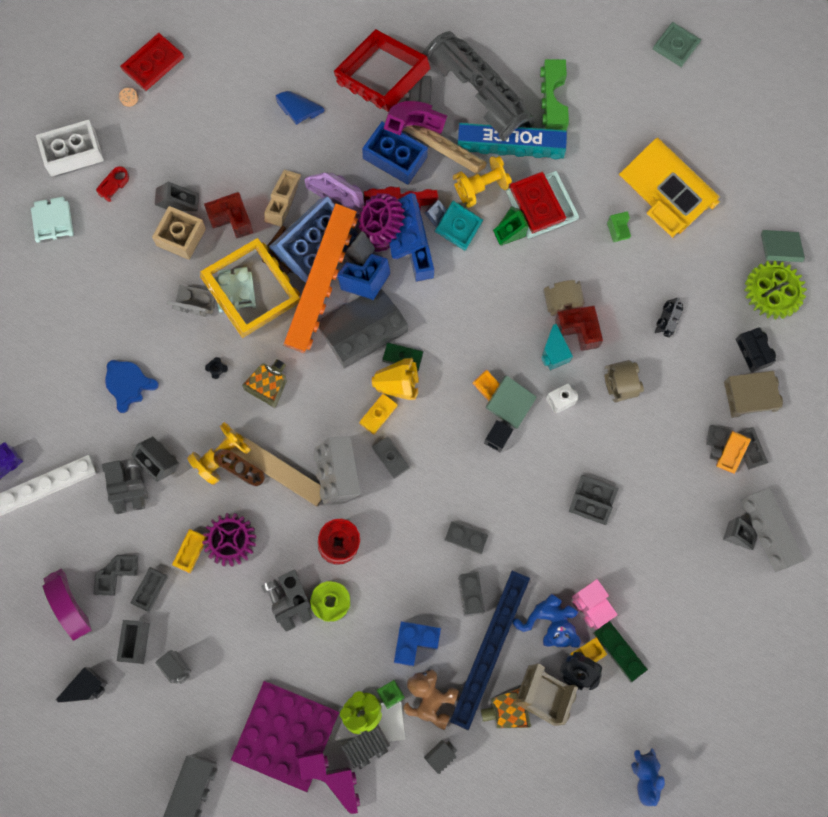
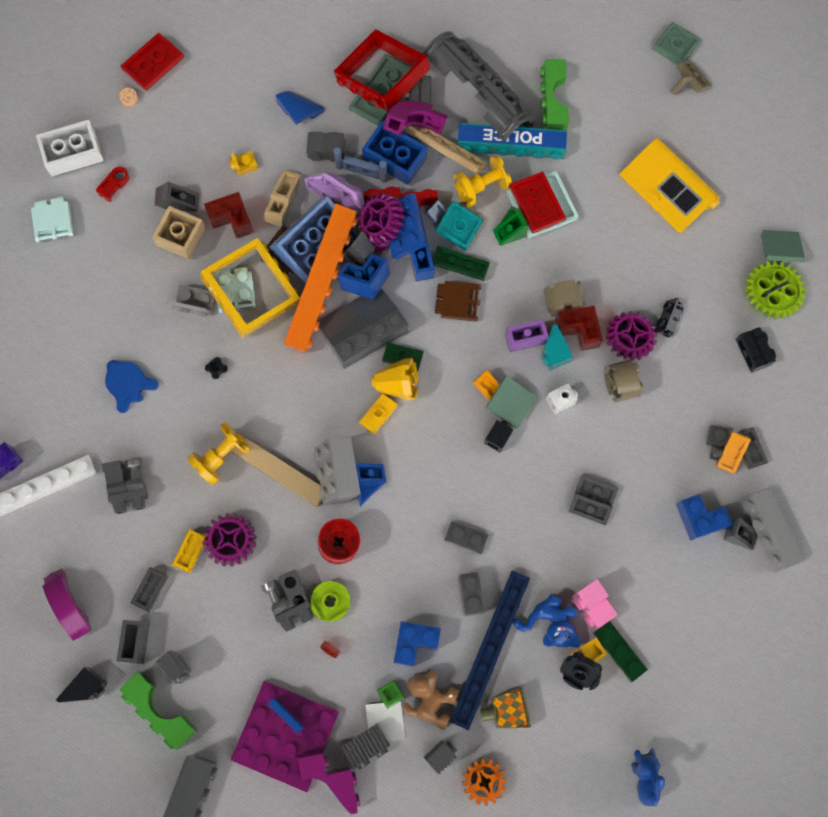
dark grey tile [93,555,138,596] -> none
dark grey brick [132,436,180,482] -> none
reddish brown beam [214,449,264,486] -> none
torso [242,359,287,408] -> none
lime plate [339,691,382,734] -> none
dark grey plate [372,436,410,479] -> none
dark tan panel [515,663,578,726] -> none
bright green panel [607,211,631,243] -> none
yellow tile [647,200,686,238] -> none
dark tan panel [724,371,783,418] -> none
none -> bright green arch [120,671,198,750]
none -> yellow bracket [229,150,259,176]
none -> blue tile [268,698,304,734]
none -> dark grey brick [307,132,345,162]
none -> clear red tile [320,640,341,658]
none -> sand blue plate [333,148,388,183]
none -> sand green tile [349,54,411,126]
none -> blue slope [355,463,387,507]
none -> dark green plate [432,246,490,281]
none -> reddish brown plate [435,281,481,322]
none -> orange gear [461,758,507,806]
none -> medium lavender brick [505,320,548,352]
none -> magenta gear [605,311,657,361]
none -> dark tan plate [671,60,712,95]
none -> blue brick [676,494,733,541]

